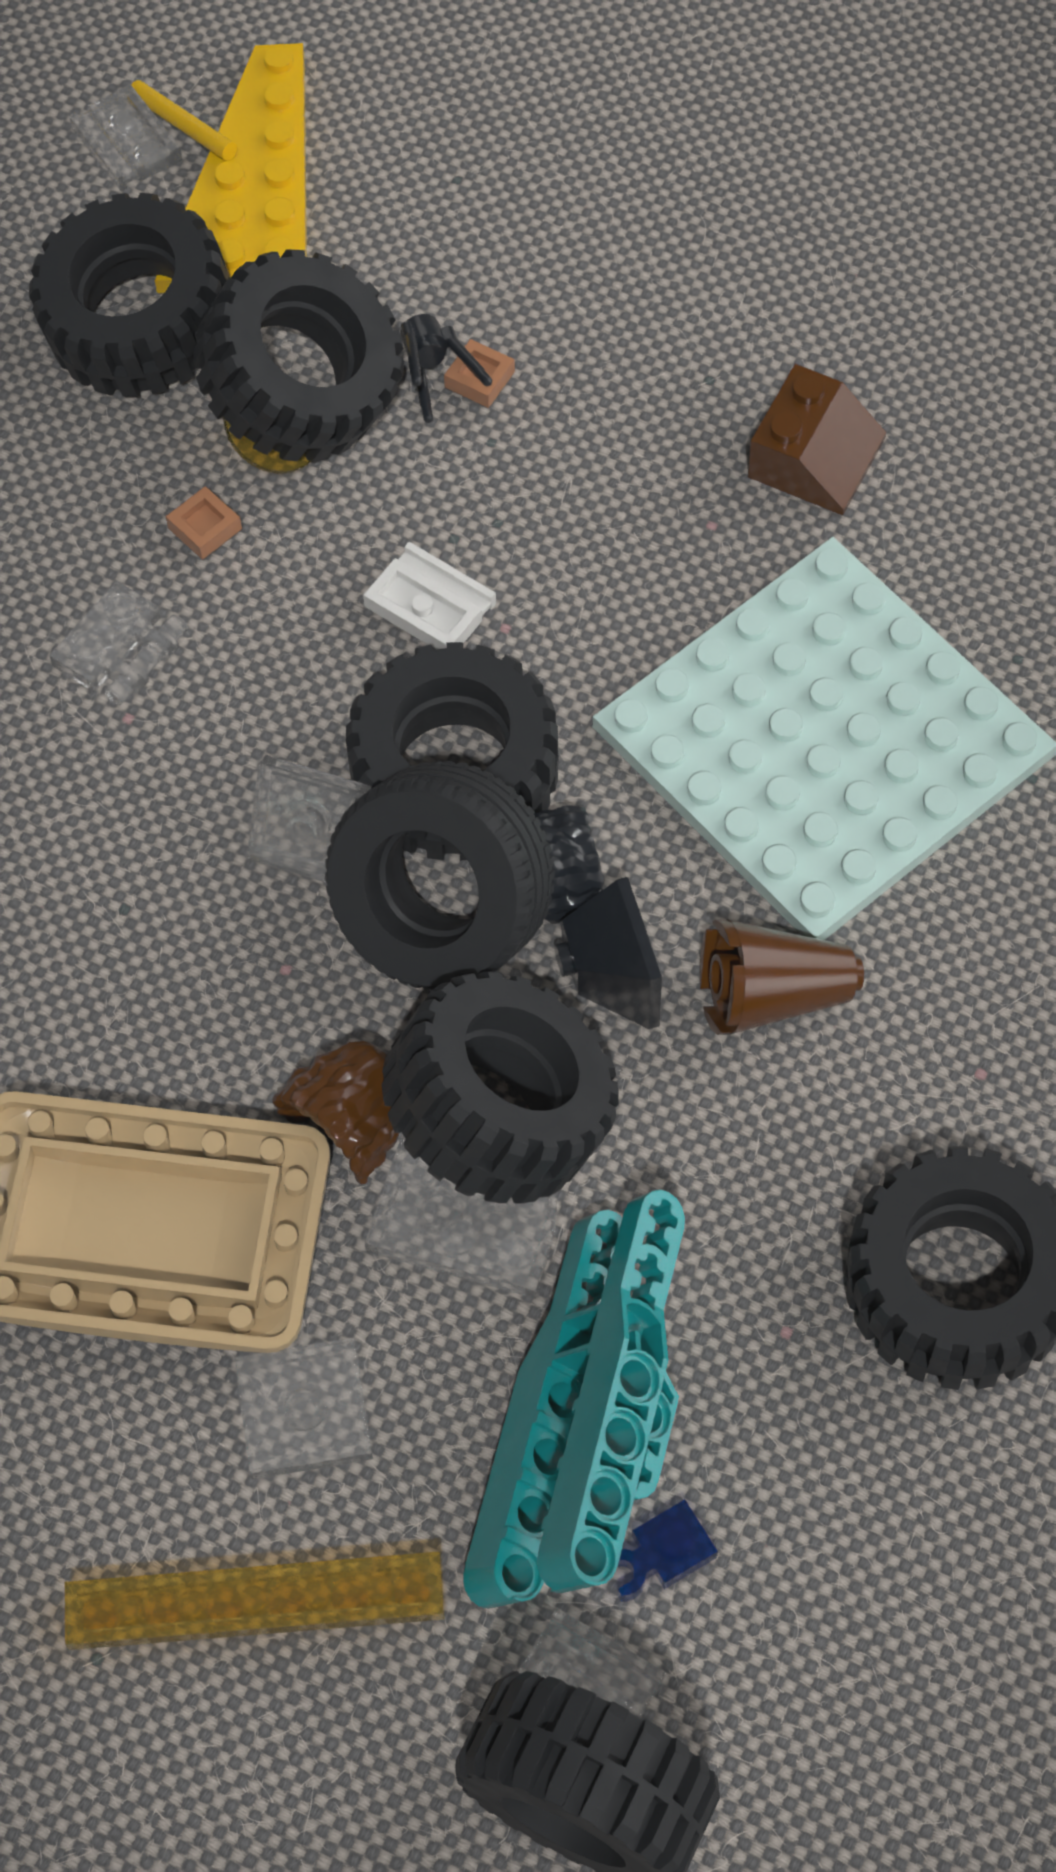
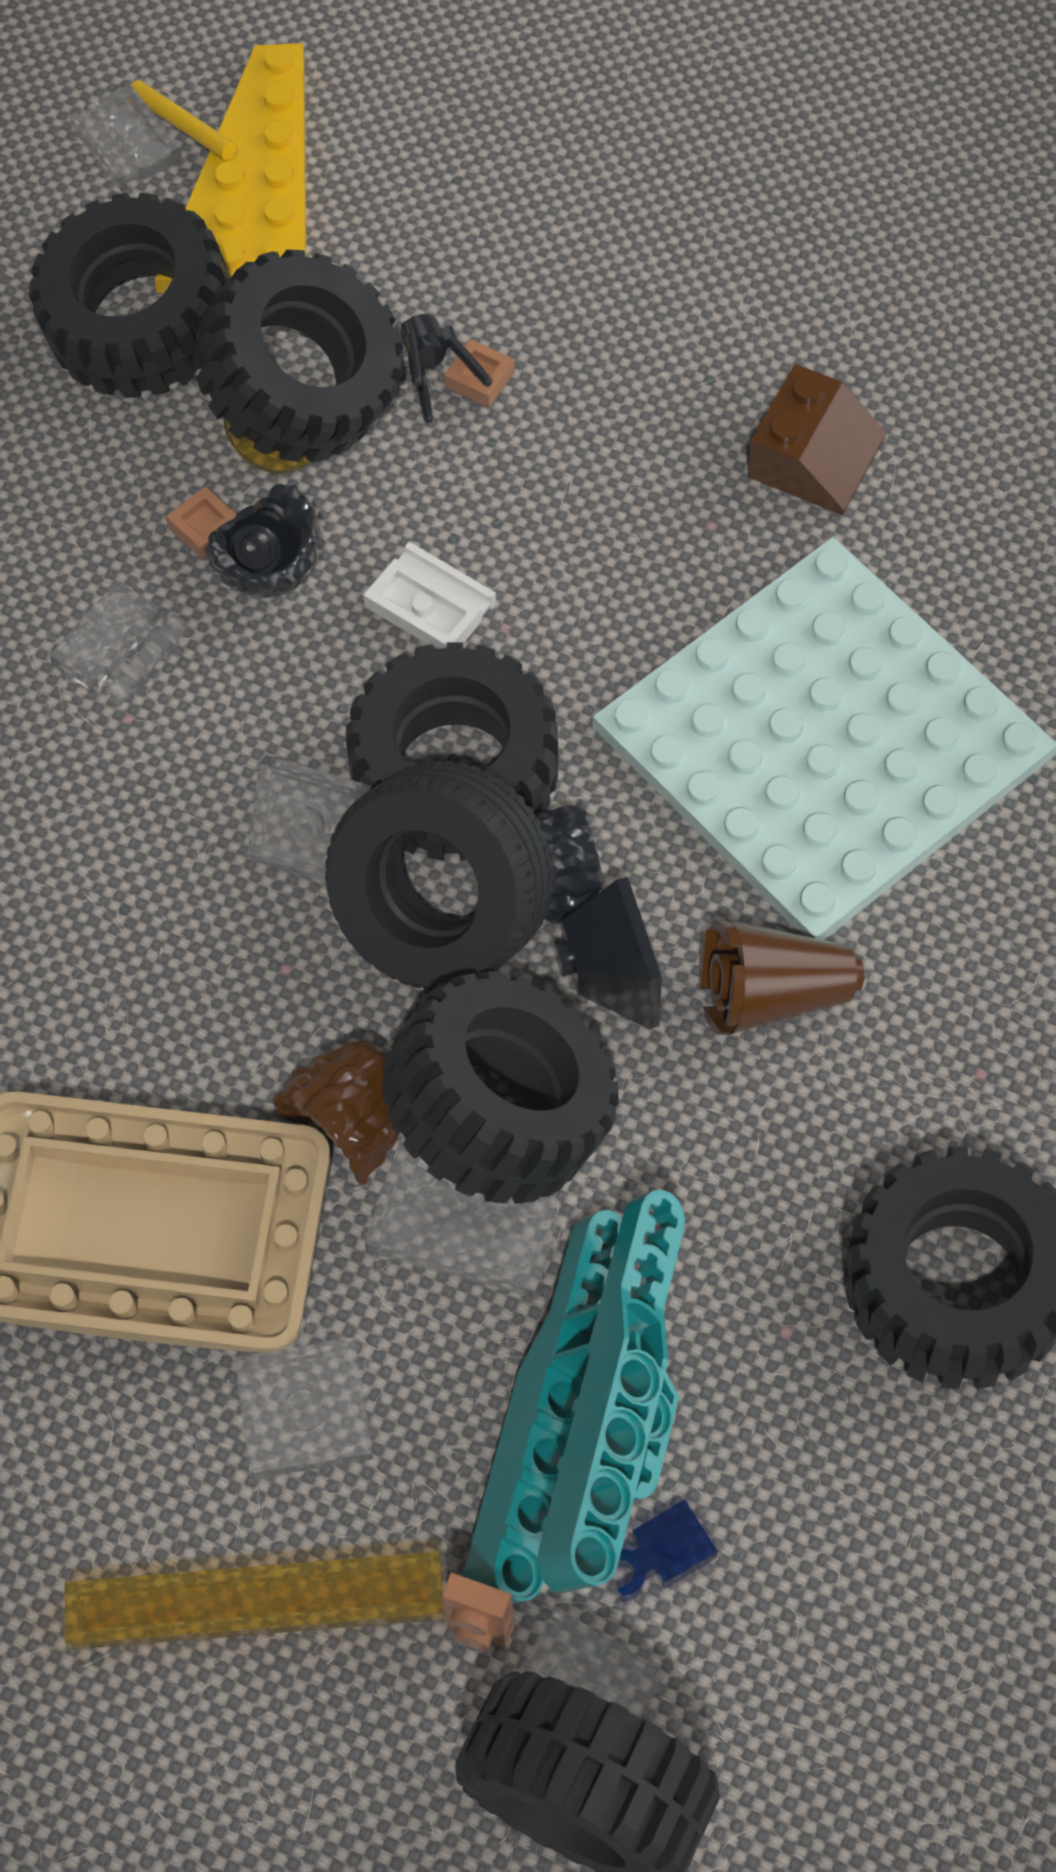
none -> black hair [205,484,319,598]
none -> nougat plate [442,1573,514,1651]

